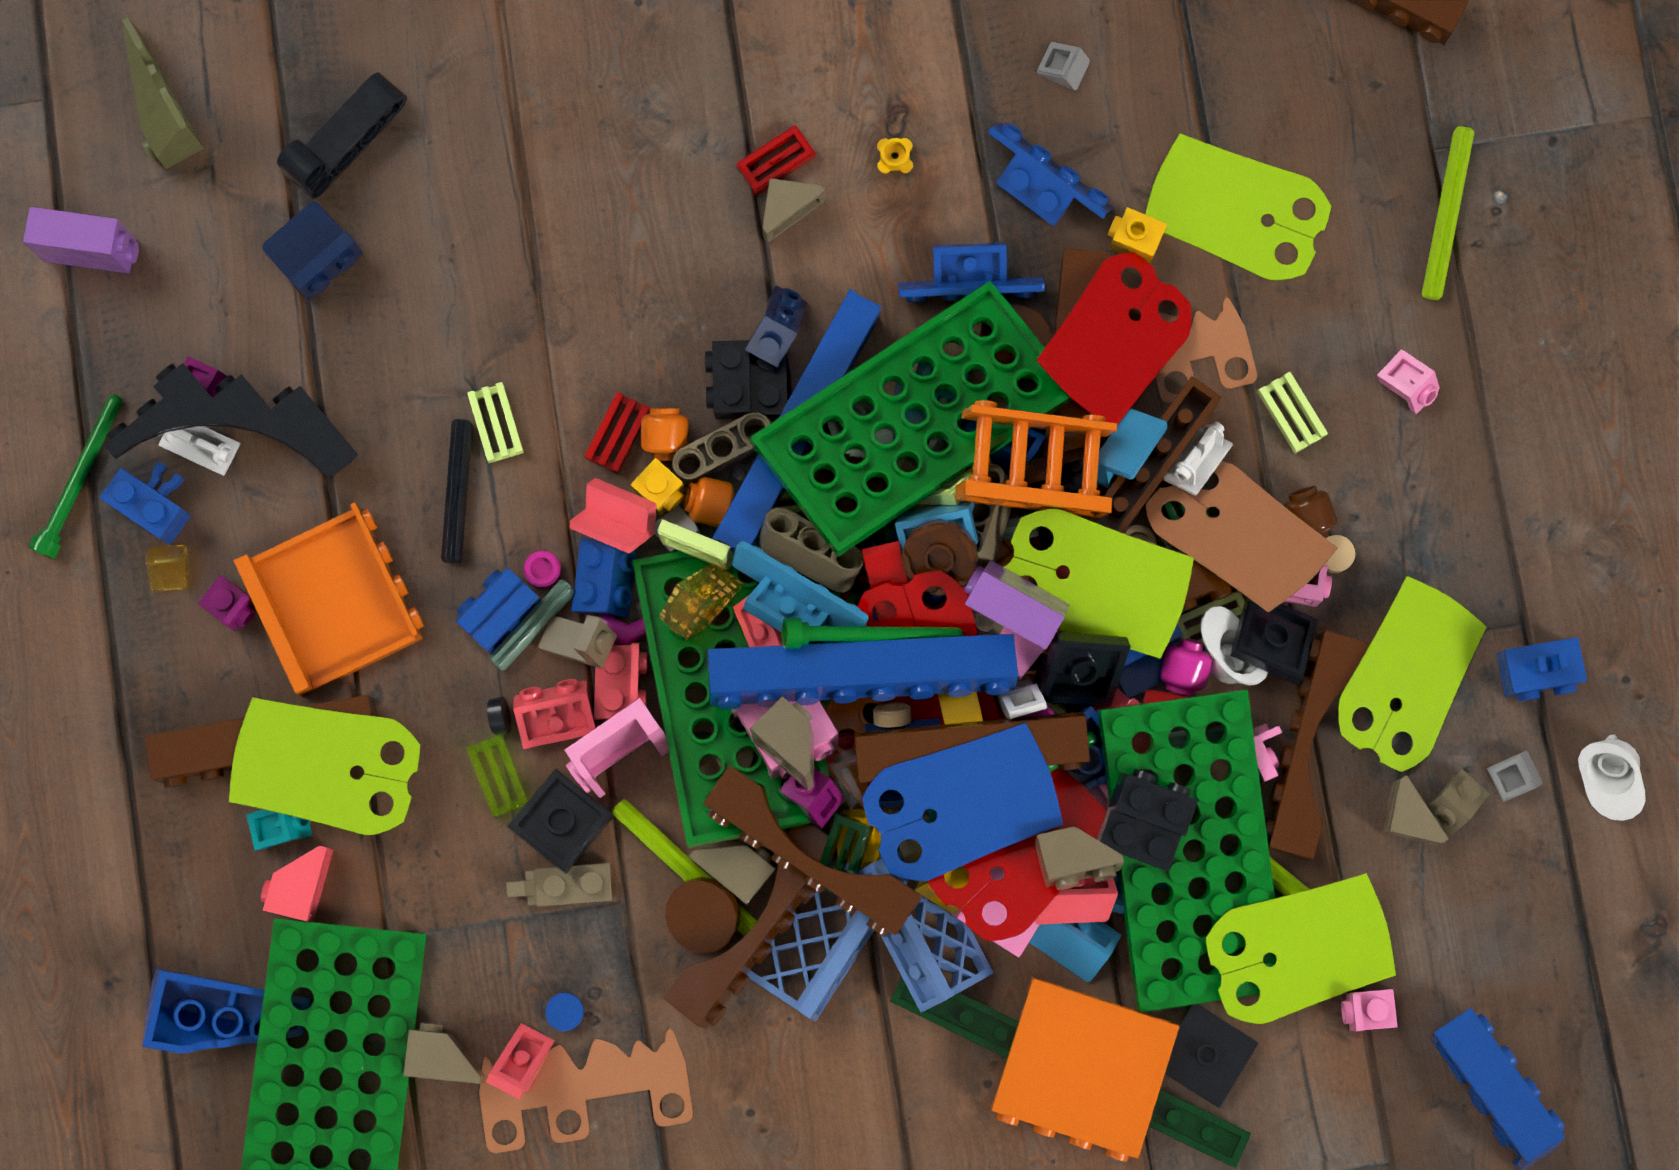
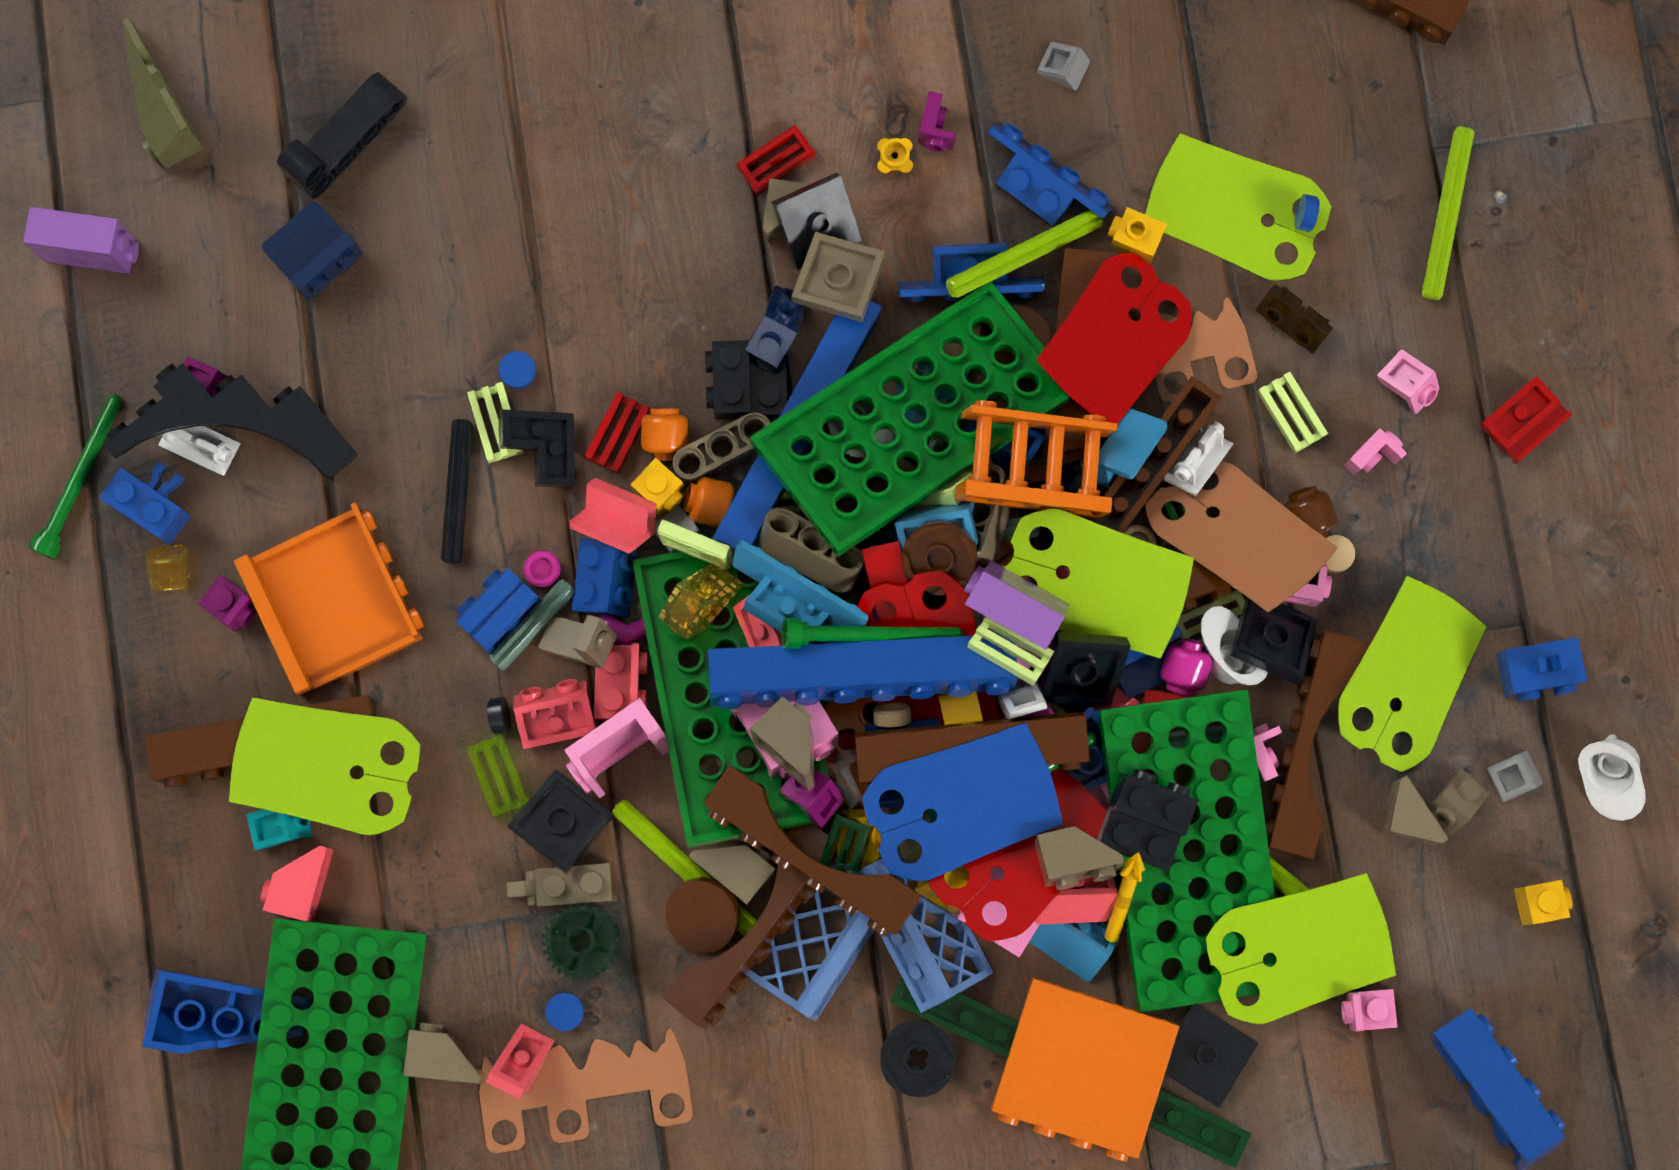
none -> blue tile [498,351,536,390]
none -> black plate [499,409,575,488]
none -> clear green brick [542,903,622,980]
none -> plate [772,173,862,270]
none -> dark tan plate [791,232,886,322]
none -> black plate [880,1021,956,1097]
none -> magenta bracket [918,91,956,152]
none -> lime axle [946,209,1103,297]
none -> yellowish green tile [967,616,1054,686]
none -> yellow piece [1104,852,1145,943]
none -> dark brown hinge [1255,284,1333,354]
none -> blue tile [1294,194,1320,232]
none -> bright pink bracket [1343,428,1407,476]
none -> red plate [1479,375,1573,465]
none -> yellow brick [1514,880,1573,926]

